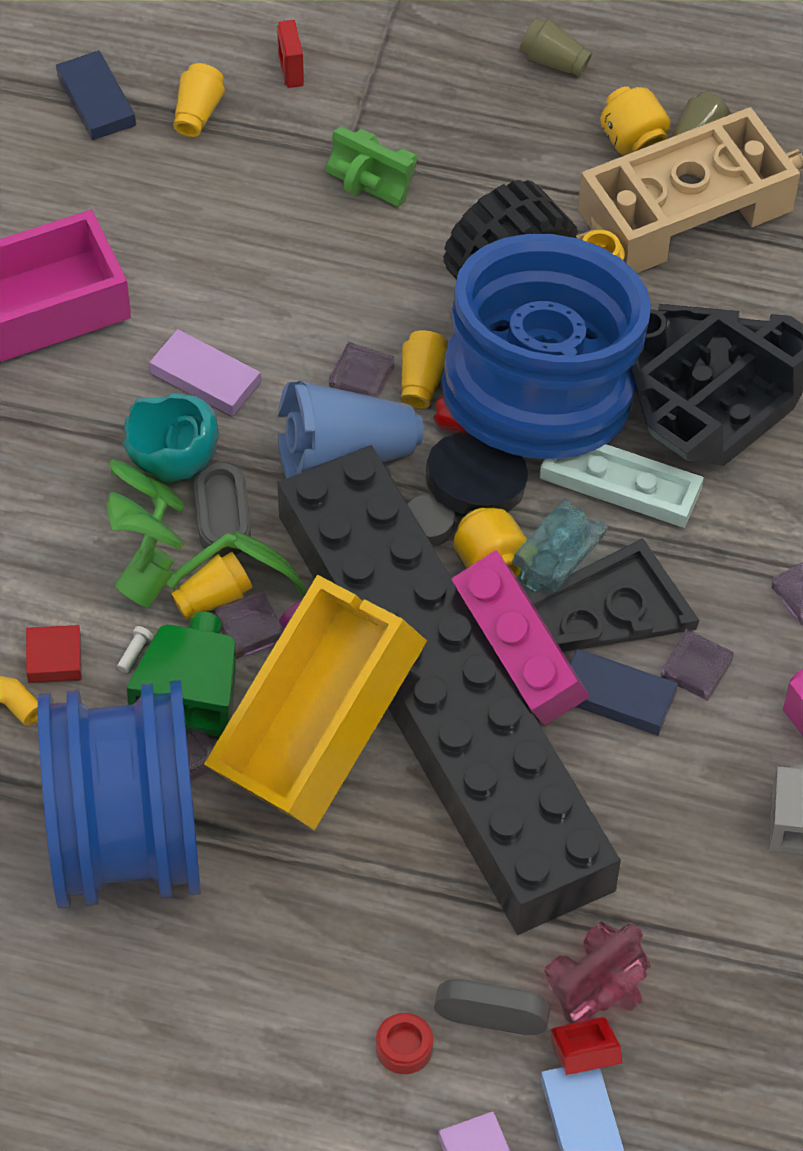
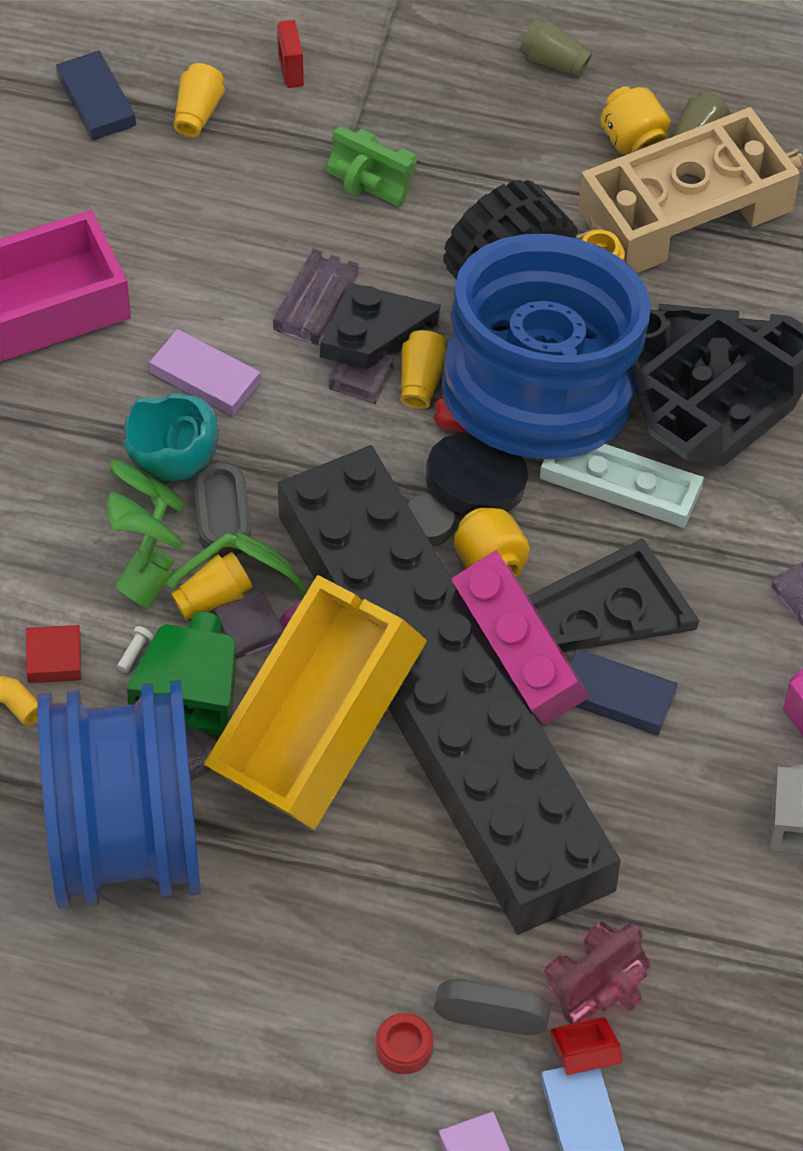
medium blue cone [278,381,424,478] -> none
clear light blue hips [512,498,608,592] -> none
clear purple tile [661,629,734,701] -> none
none -> clear purple tile [273,248,358,346]
none -> black wing [319,283,441,369]

